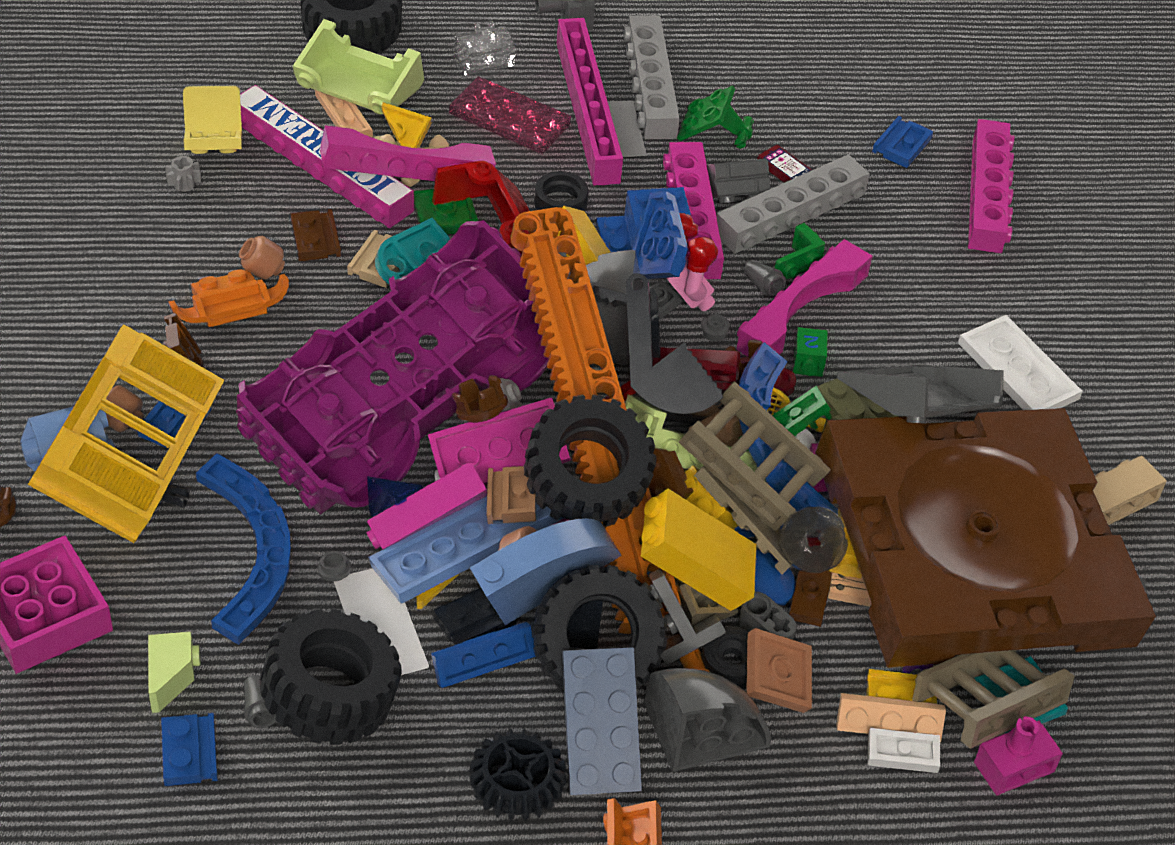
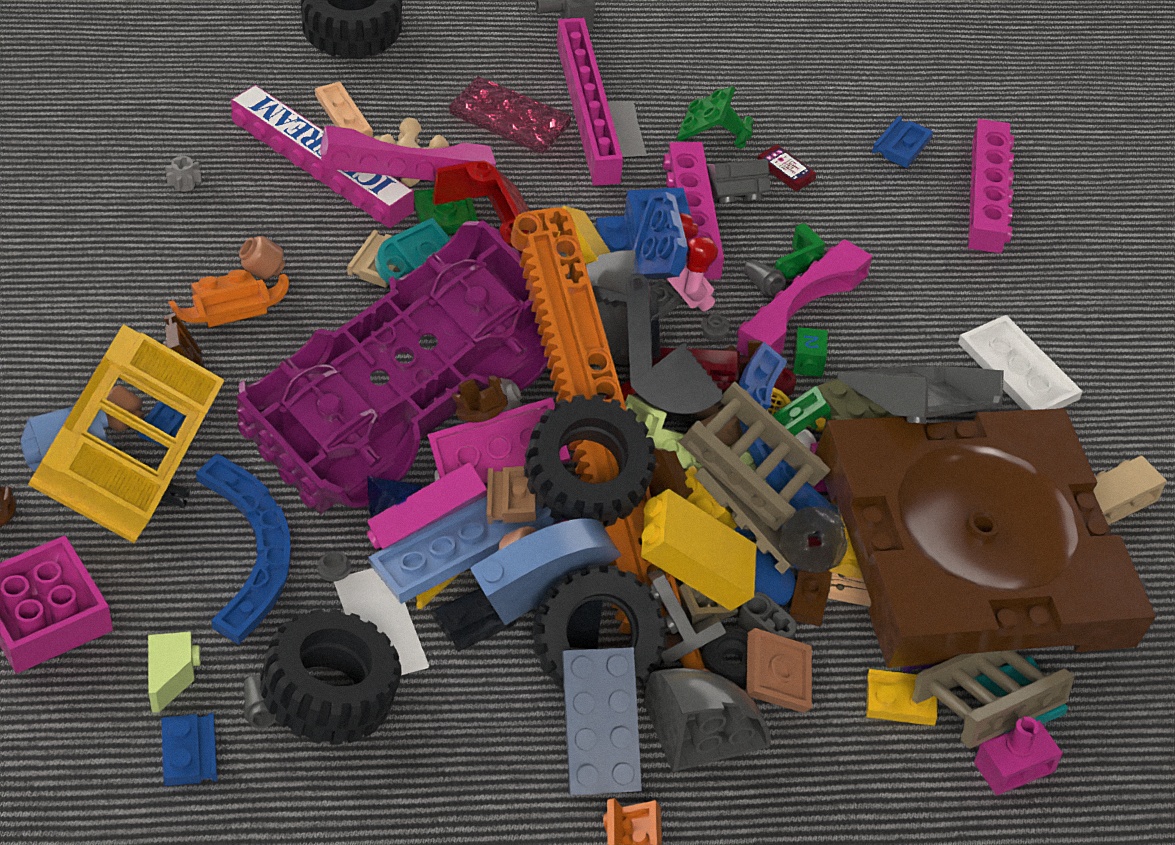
light yellow bracket [183,86,242,154] -> none
reddish brown plate [290,209,341,261] -> none
yellowish green windscreen [293,19,424,114] -> none
yellow tile [381,102,432,148] -> none
blue plate [431,622,536,688] -> none
clear brick [454,20,515,75] -> none
black gear [470,728,566,822] -> none
black tyre [534,171,589,212] -> none
light grey brick [623,15,680,140] -> none
light grey brick [716,154,870,254] -> none
light nougat plate [836,693,946,742] -> none
white plate [868,728,940,773] -> none

